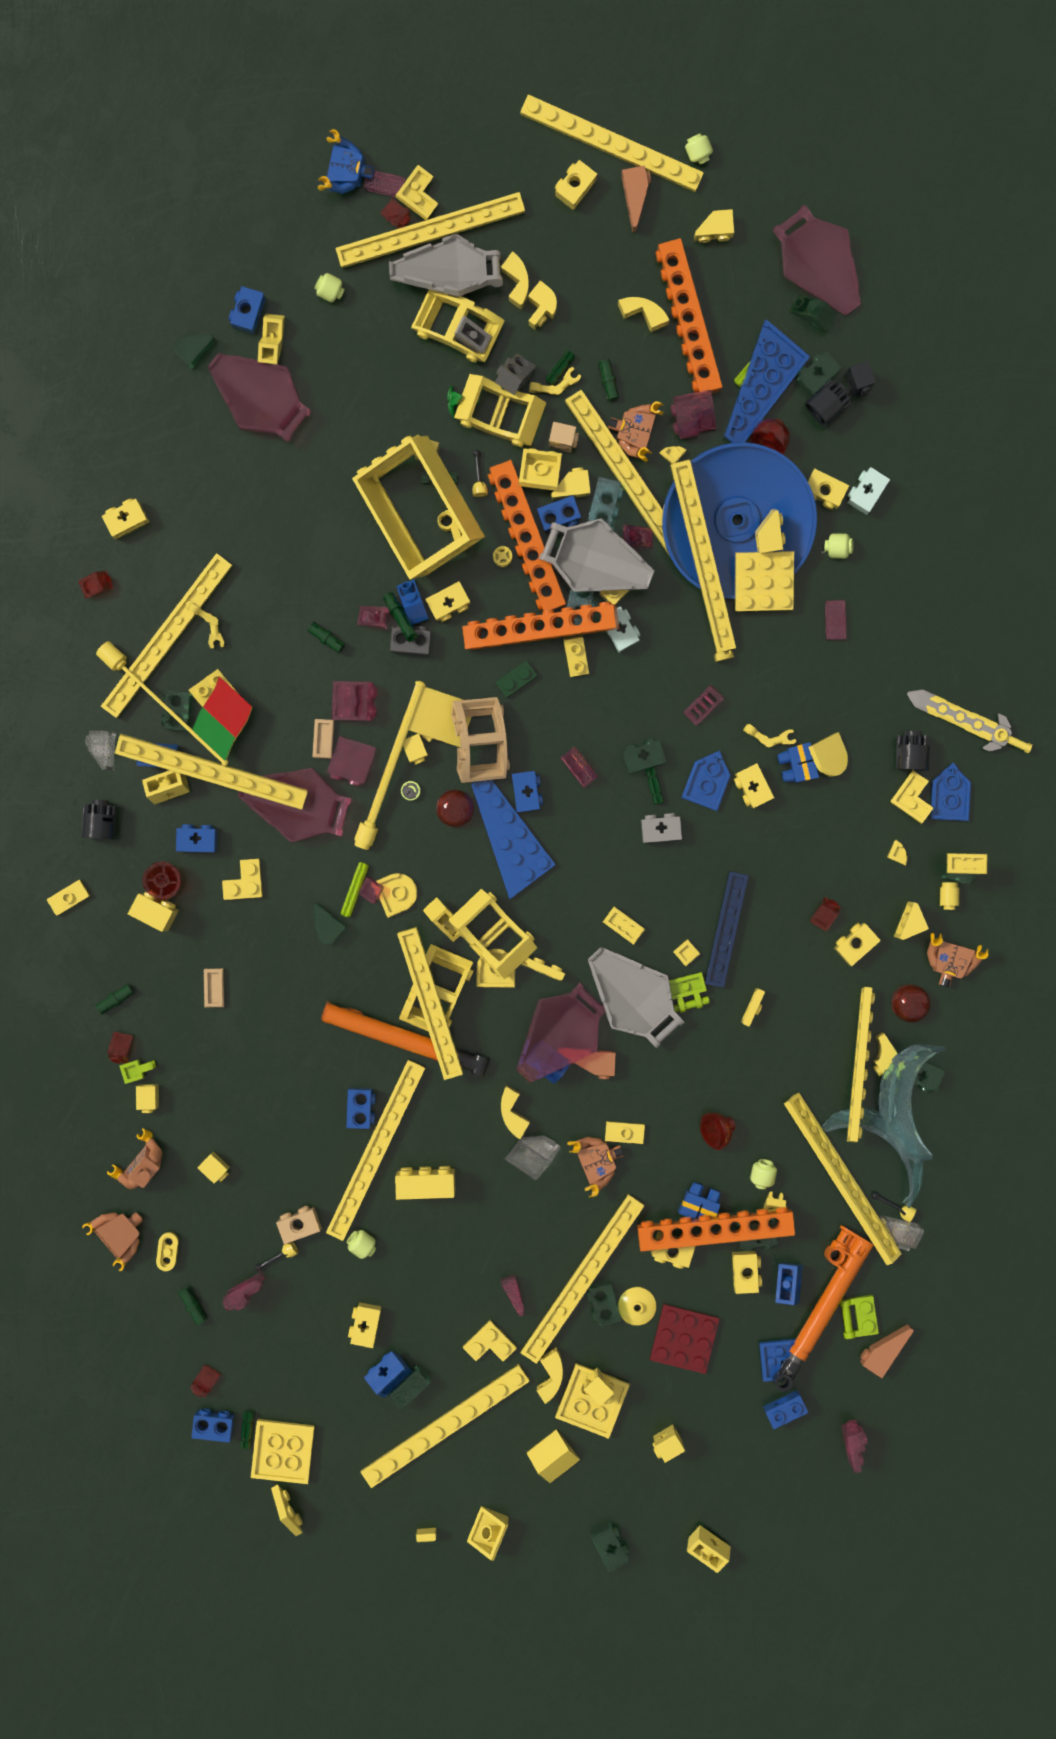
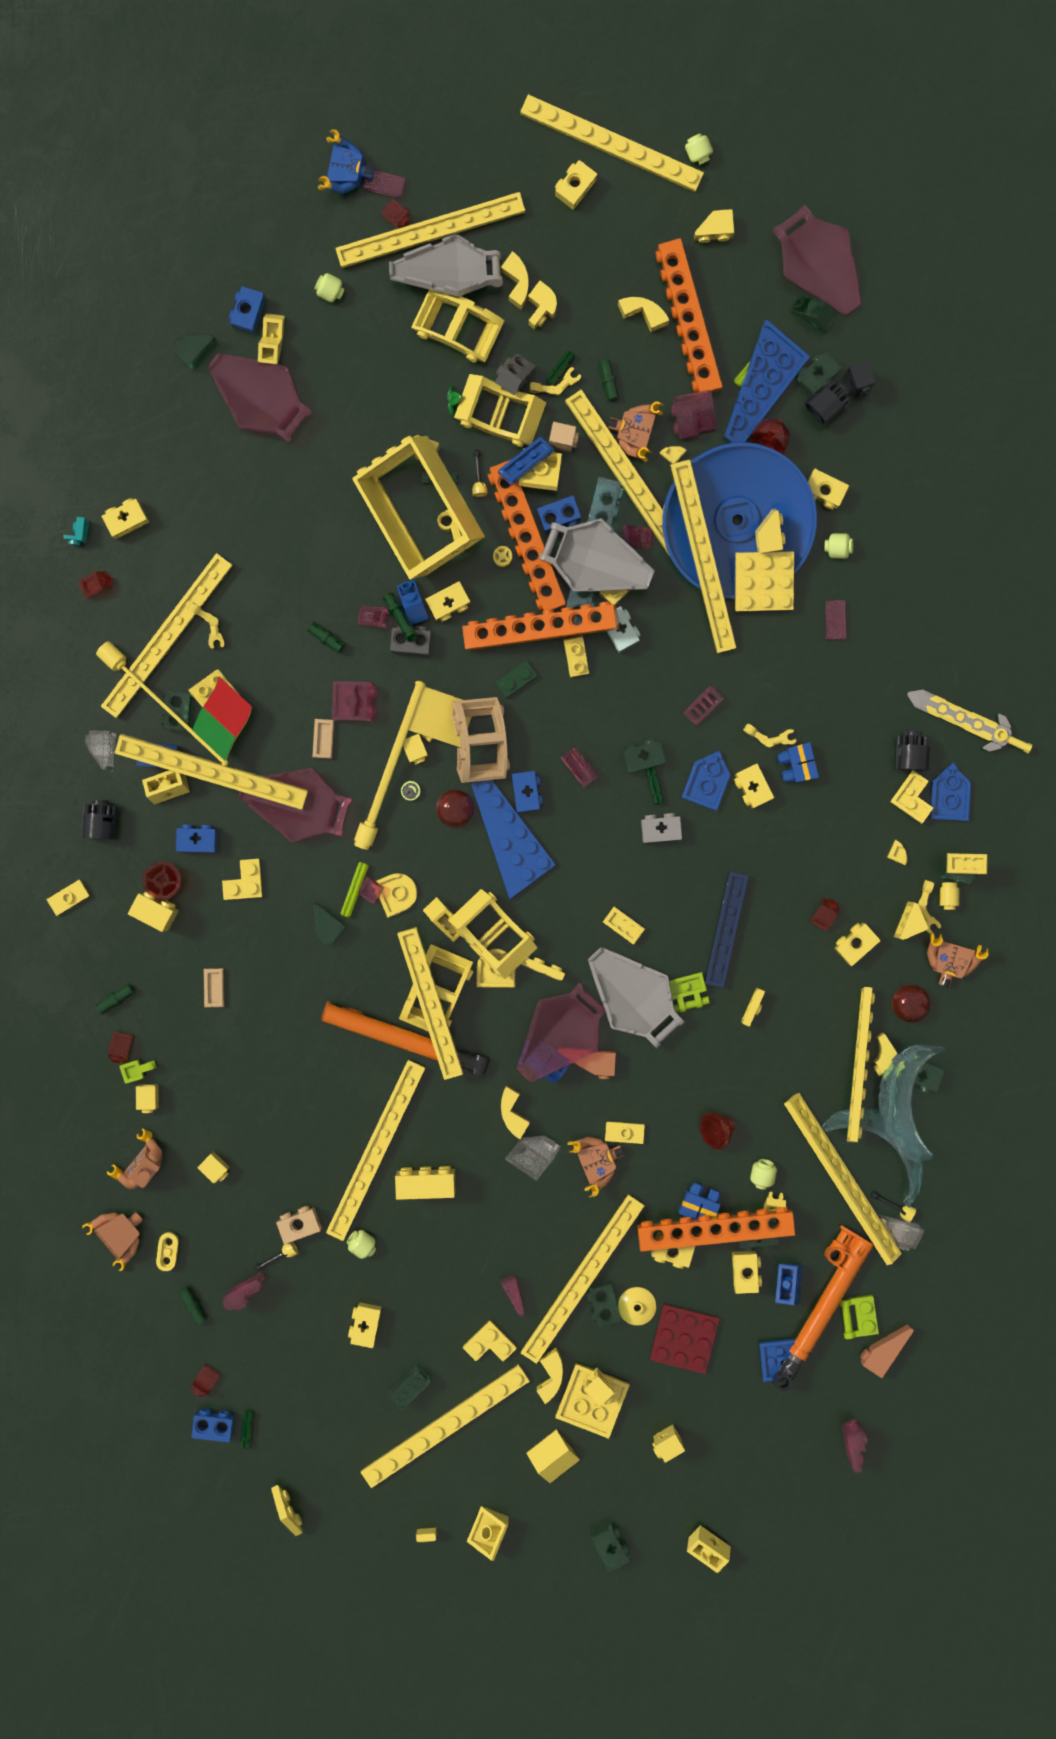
light yellow plate [251,1419,315,1484] -> none
clear pink plate [327,736,376,787] -> none
blue brick [346,1088,376,1129] -> none
blue brick [364,1351,412,1398] -> none
light yellow plate [395,165,438,220] -> none
light grey slope [454,316,491,353] -> none
light yellow slope [552,468,590,500] -> none
nougat slope [621,165,651,232] -> none
light yellow tile [673,939,700,966] -> none
light yellow tile [714,650,734,662] -> none
blue brick [763,1390,808,1429] -> none
light yellow tile [808,732,848,777] -> none
light aqua brick [847,467,890,515] -> none
none -> teal bracket [63,517,89,546]
none -> blue tile [498,437,554,486]
none -> light yellow piece [918,880,941,934]

